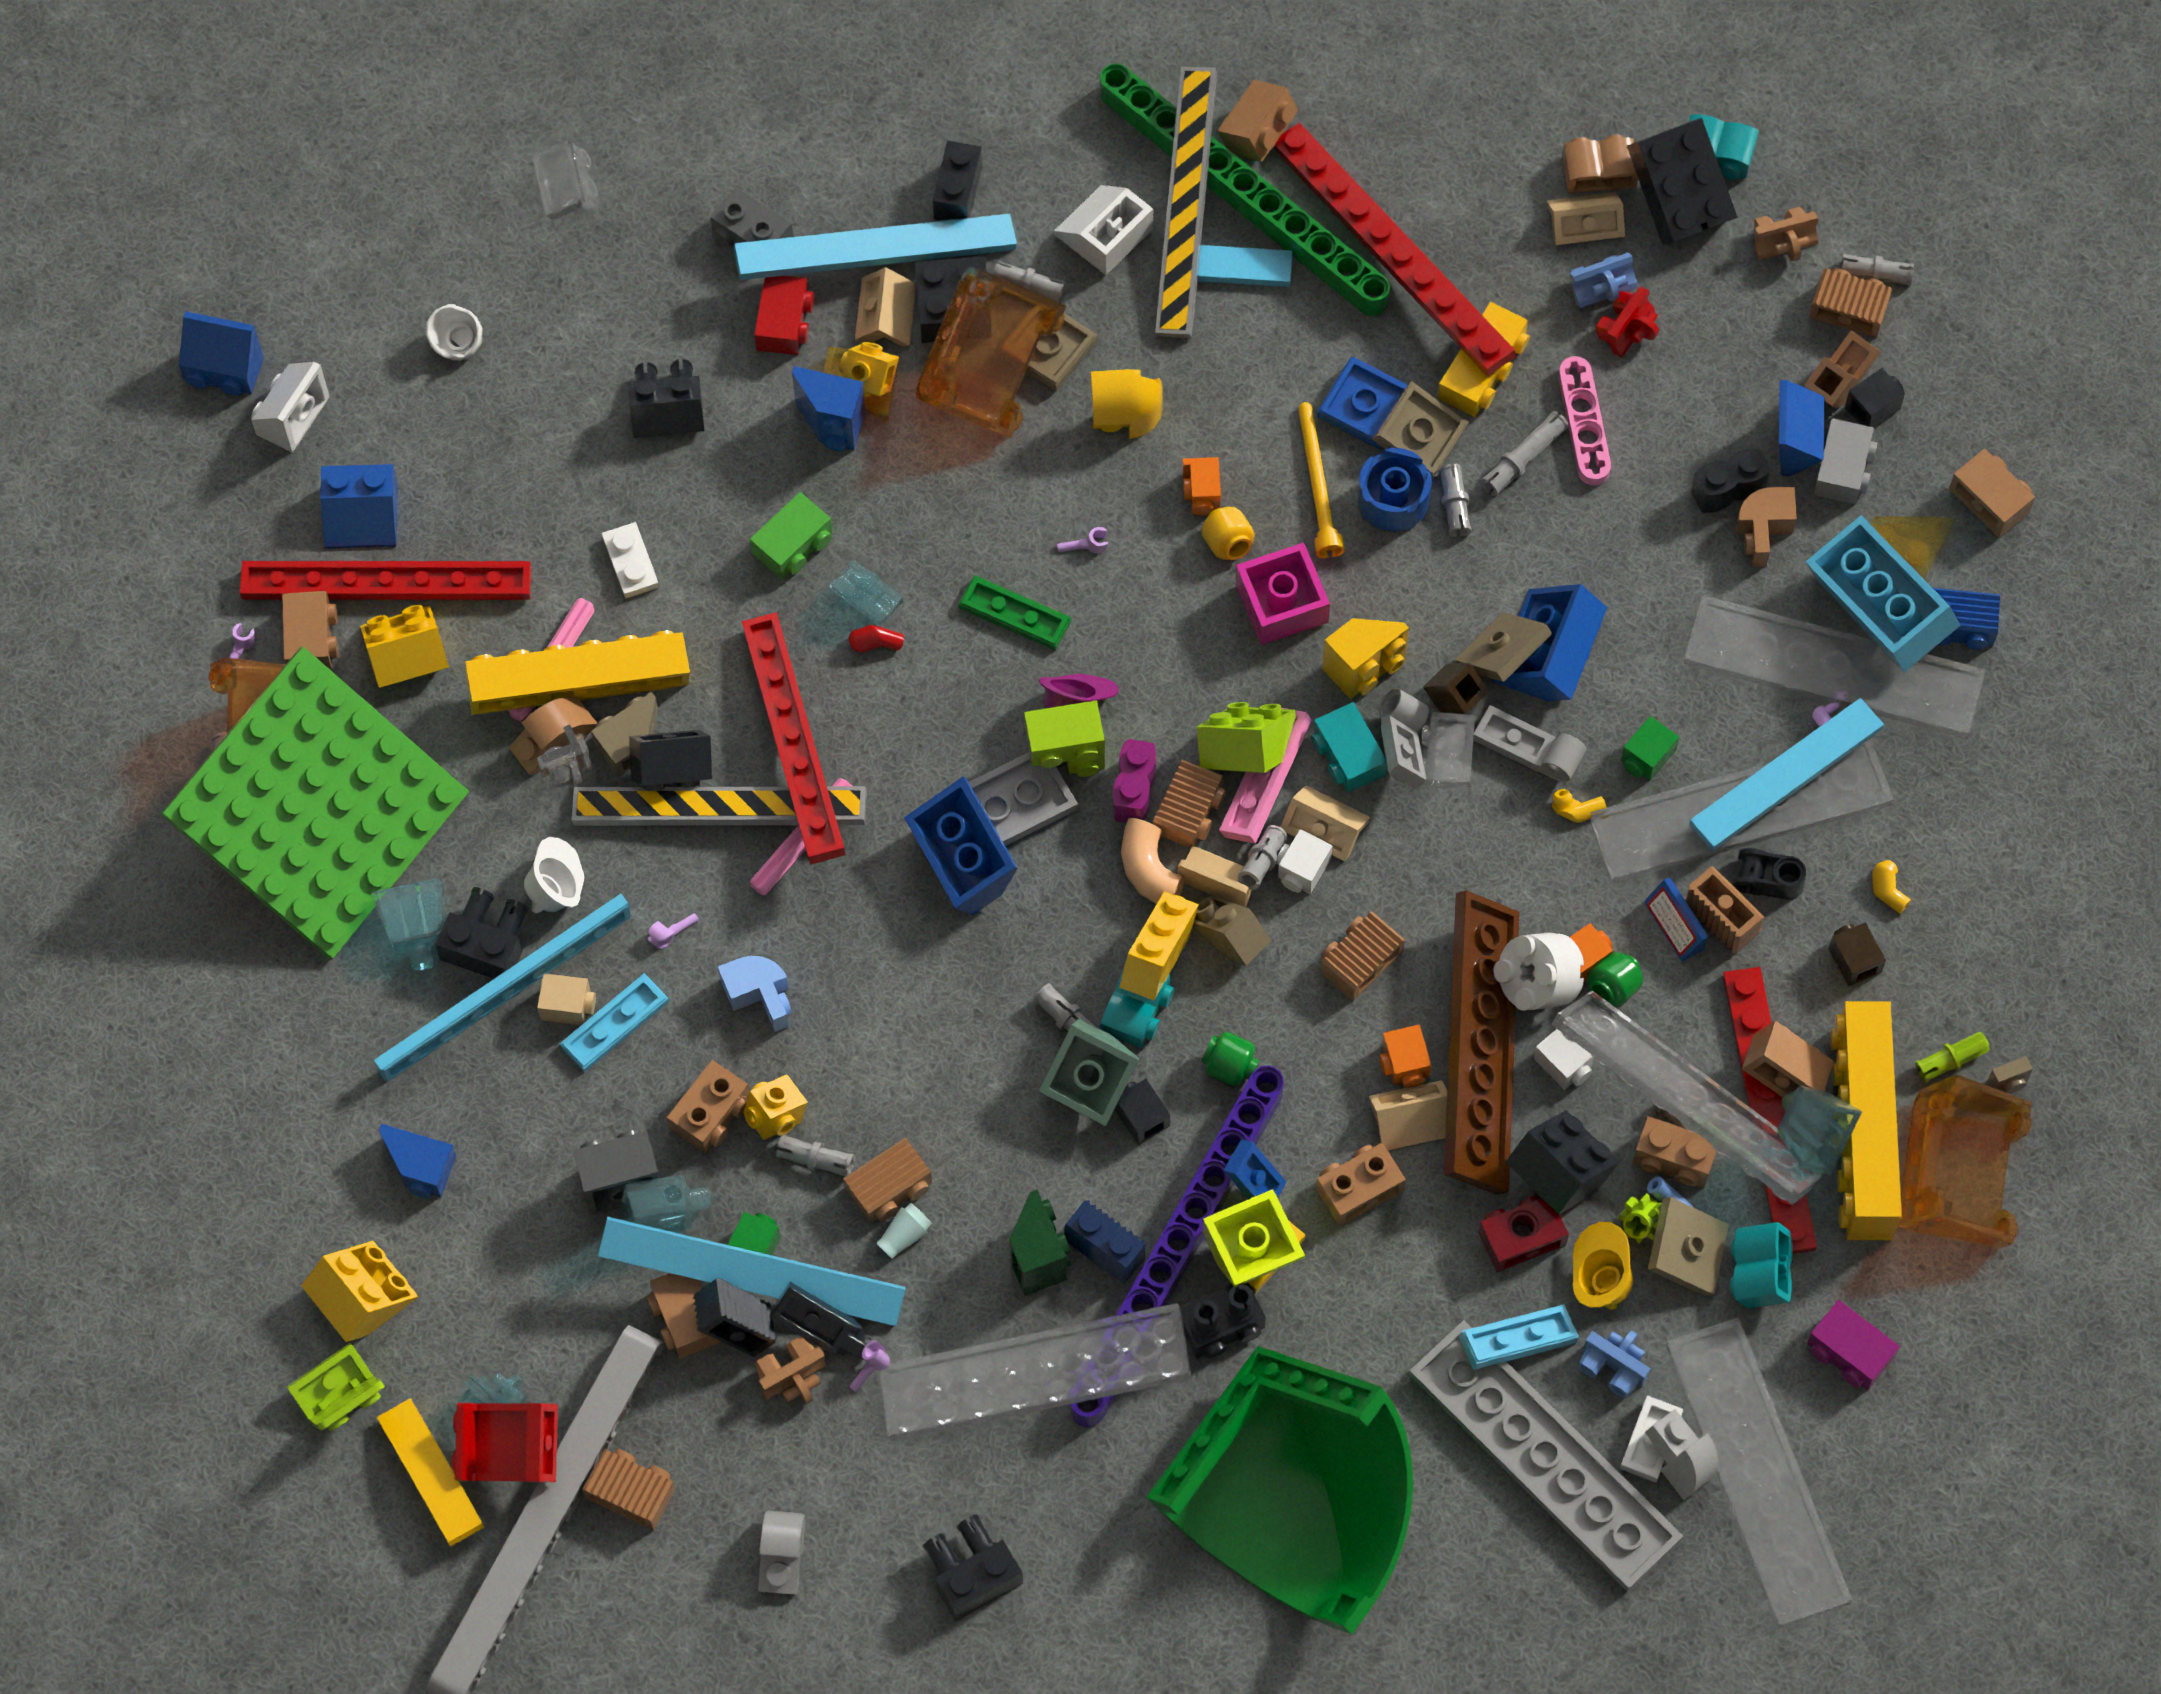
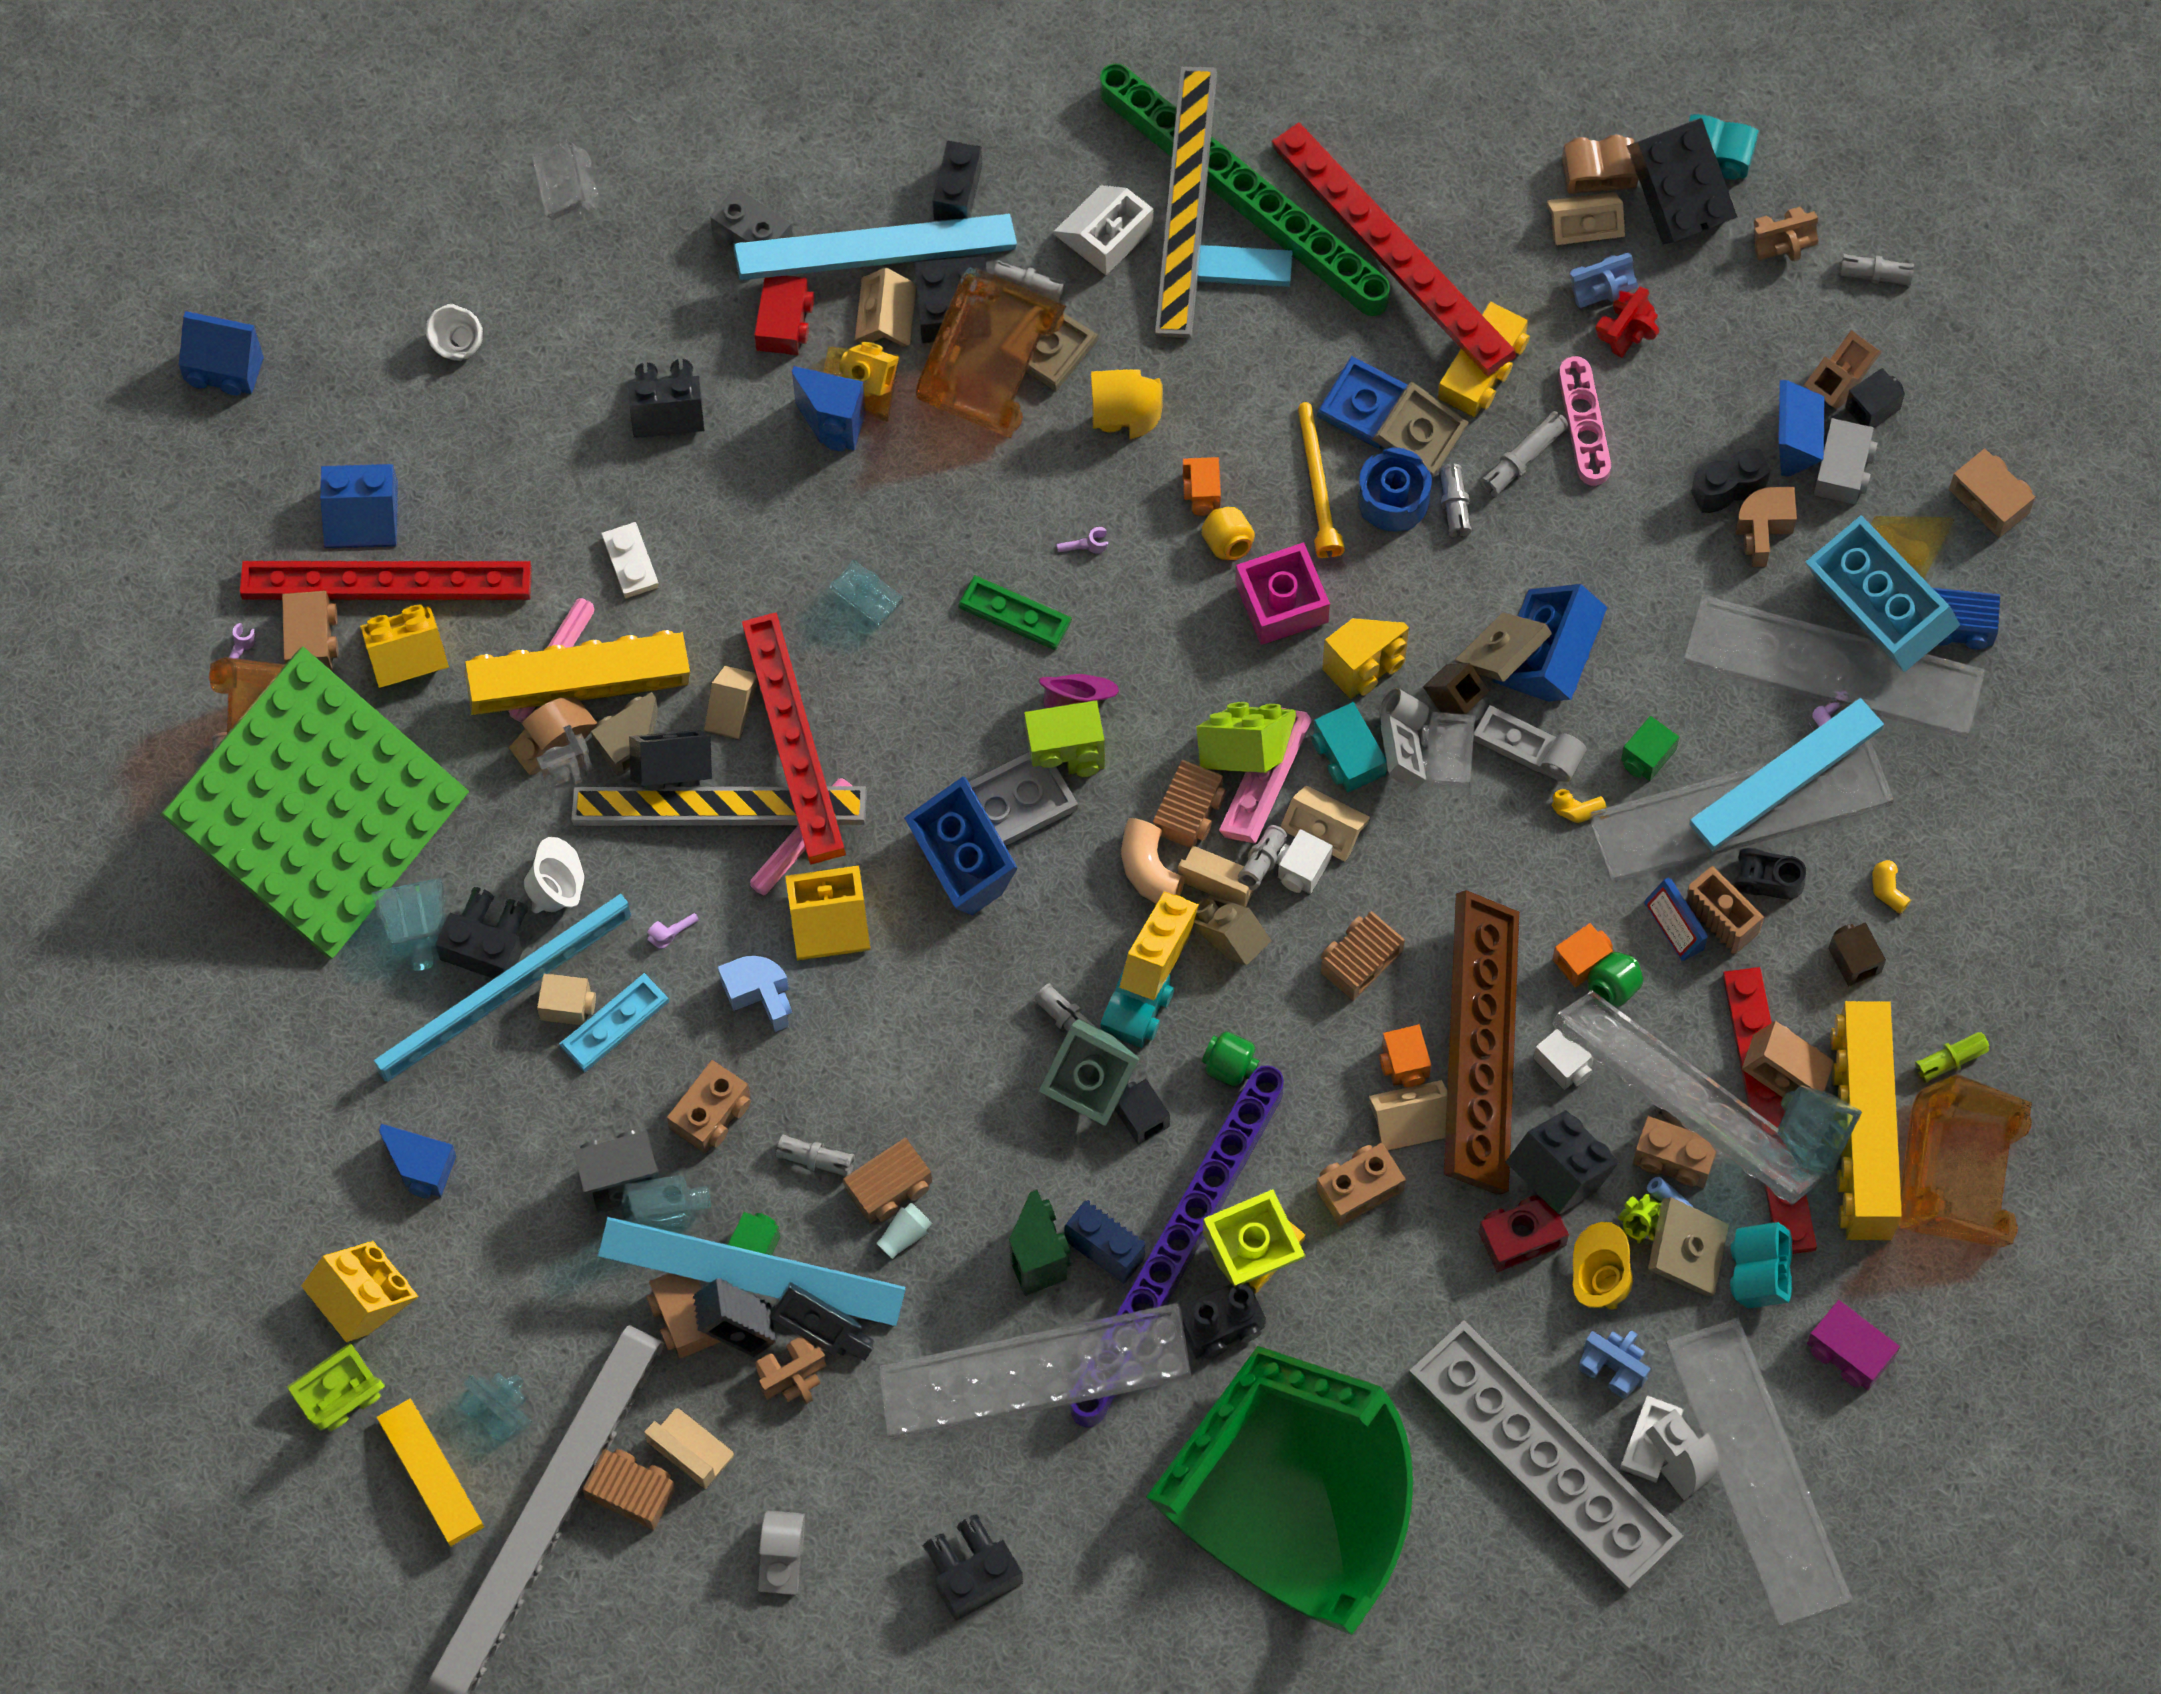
white slope [251,362,330,453] -> none
red panel [452,1403,558,1482] -> none
yellow brick [743,1074,808,1140] -> none
bright green brick [750,492,833,580] -> none
red arm [848,625,904,652] -> none
lavender hand [850,1341,890,1392] -> none
magenta brick [1113,739,1156,823] -> none
medium nougat brick [1217,80,1299,162] -> none
blue plate [1224,1139,1286,1199] -> none
medium azure tile [1459,1305,1579,1370] -> none
white brick [1493,933,1584,1011] -> none
medium nougat brick [1809,268,1892,338] -> none
dark tan plate [1987,1056,2033,1094] -> none
none -> tan panel [644,1408,734,1489]
none -> tan slope [704,666,758,740]
none -> yellow slope [785,865,871,961]

